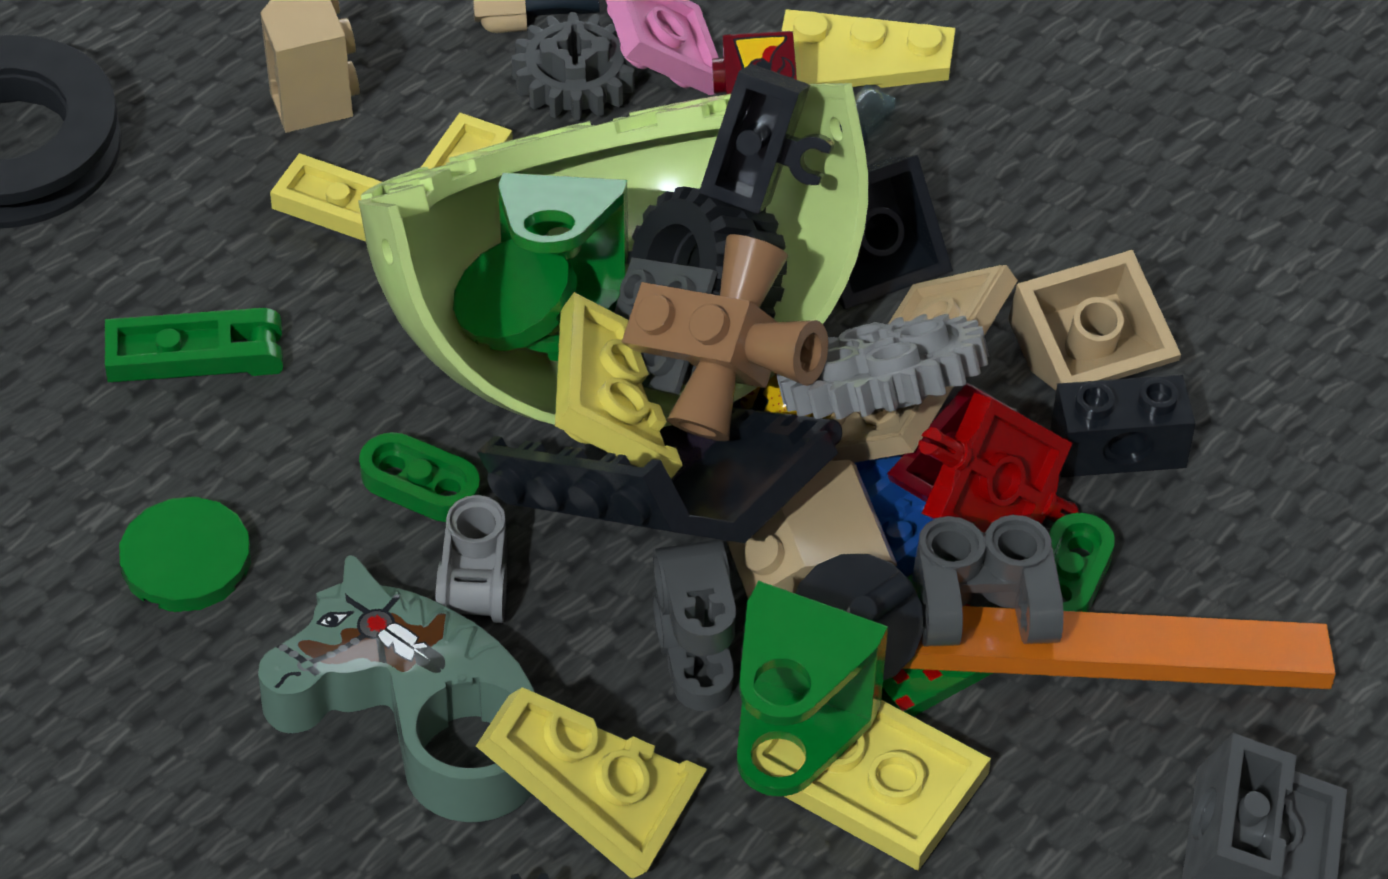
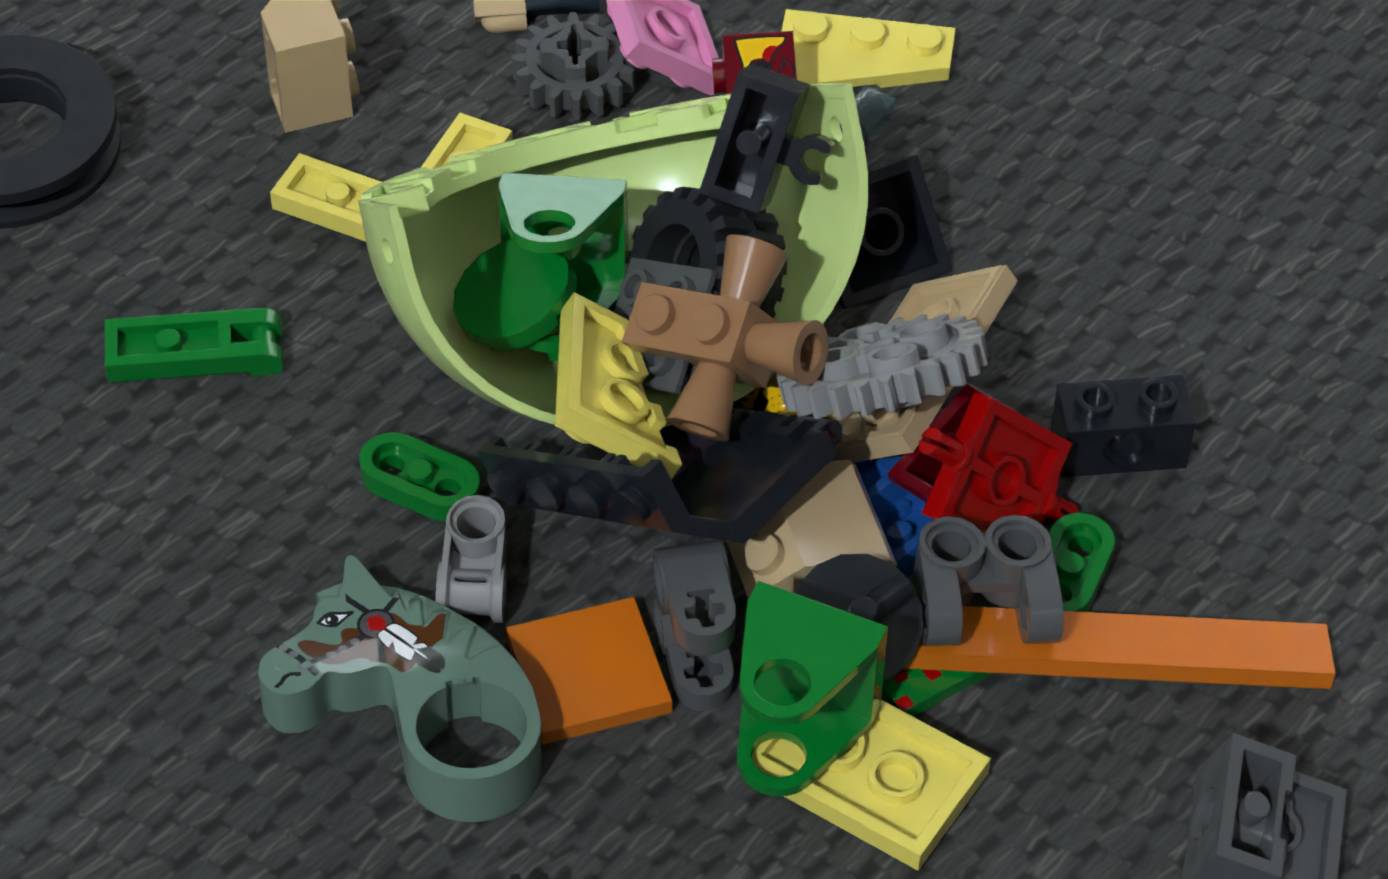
green tile [119,497,251,612] -> none
light yellow wing [476,687,707,878] -> none
tan slope [1008,250,1181,390] -> none
none -> orange tile [506,597,672,745]

